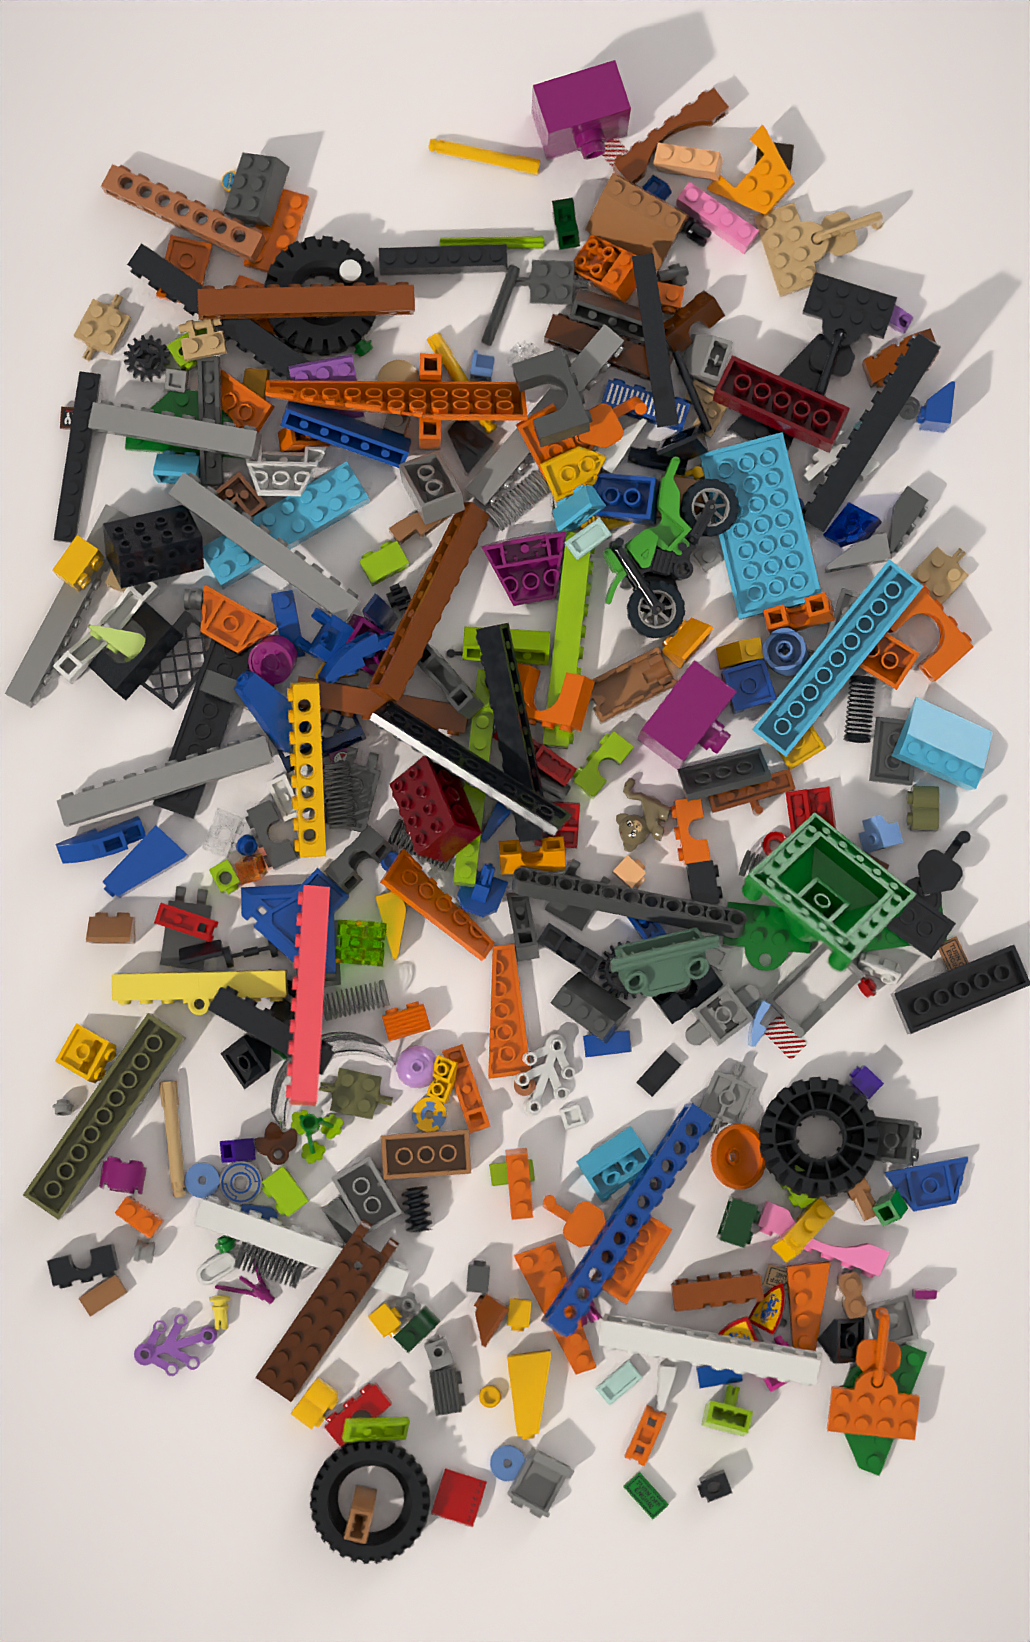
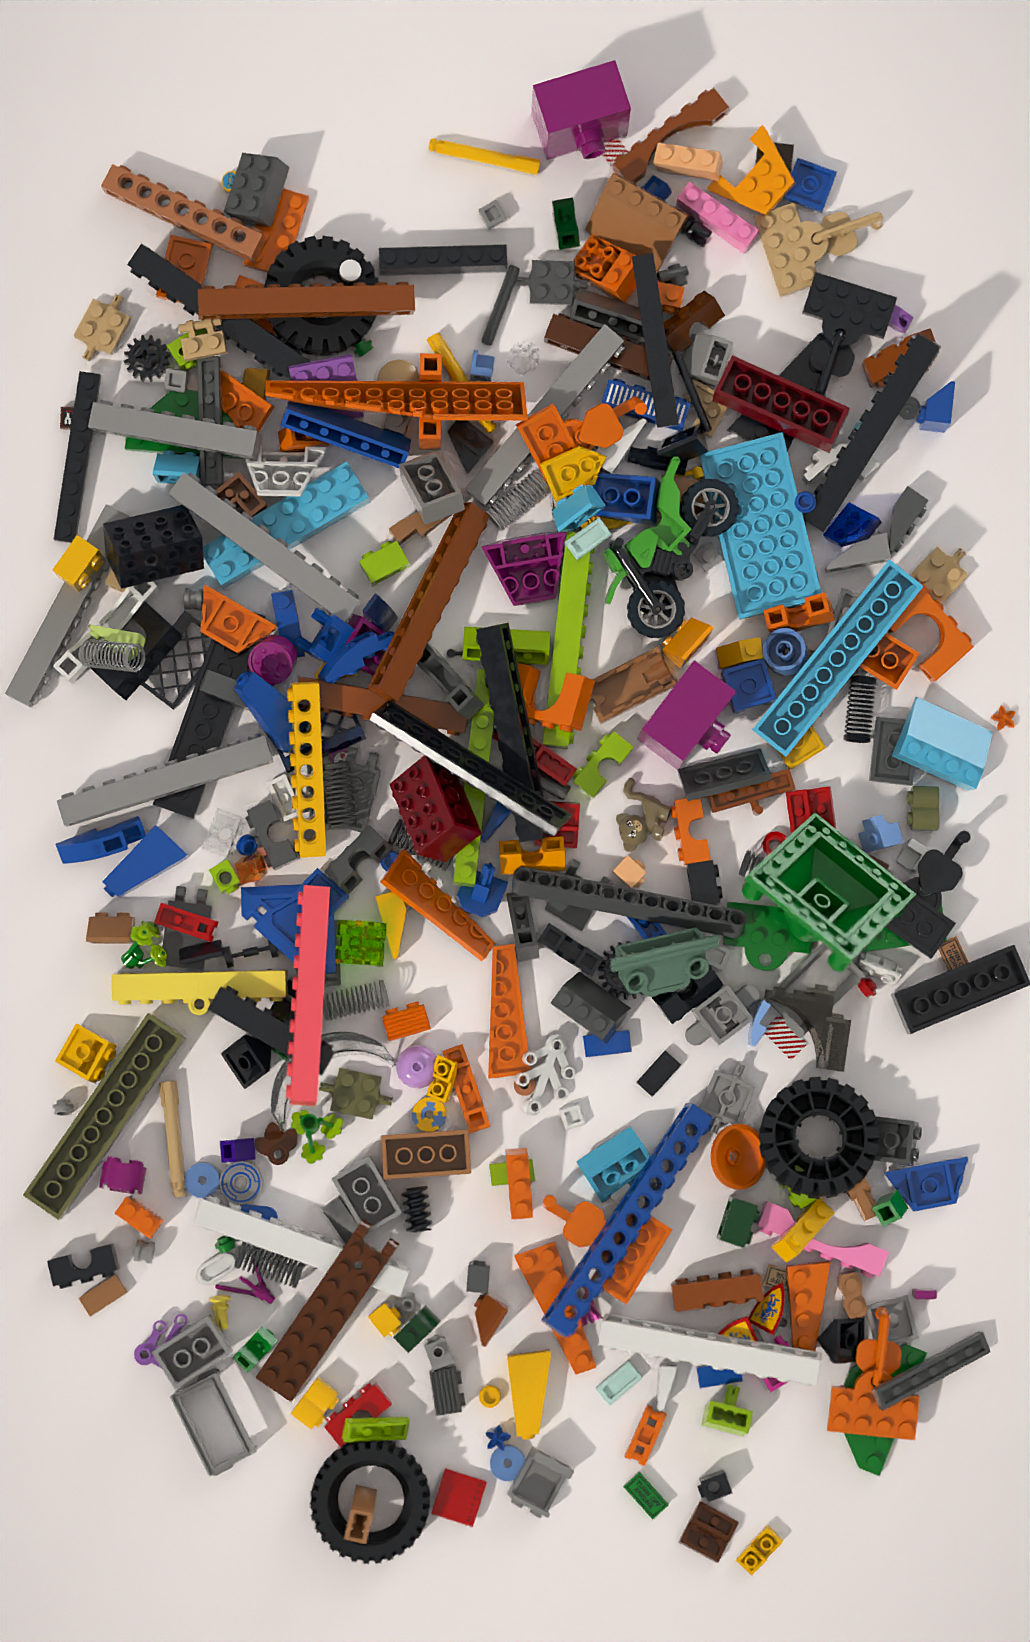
lime brick [262,1166,310,1217] -> none
black gear [386,583,411,611] -> none
lime axle [439,236,545,249] -> none
yellow brick [507,1298,532,1331] -> none
dark grey arch [512,348,592,447] -> none
dark purple brick [848,1065,884,1099] -> none
none -> light grey piece [78,639,145,672]
none -> lime plant [121,920,167,969]
none -> light grey brick [152,1314,234,1390]
none -> light grey piece [170,1368,258,1476]
none -> green brick [233,1326,278,1373]
none -> light grey plate [478,200,507,230]
none -> blue plant [485,1425,511,1451]
none -> reddish brown slope [678,1501,739,1563]
none -> yellow slope [736,1525,783,1576]
none -> clear smoke arch [764,984,851,1072]
none -> blue plate [782,157,837,213]
none -> blue plate [795,491,816,513]
none -> dark grey plate [872,1331,991,1410]
none -> white panel [896,838,930,873]
none -> orange plant [990,705,1015,731]

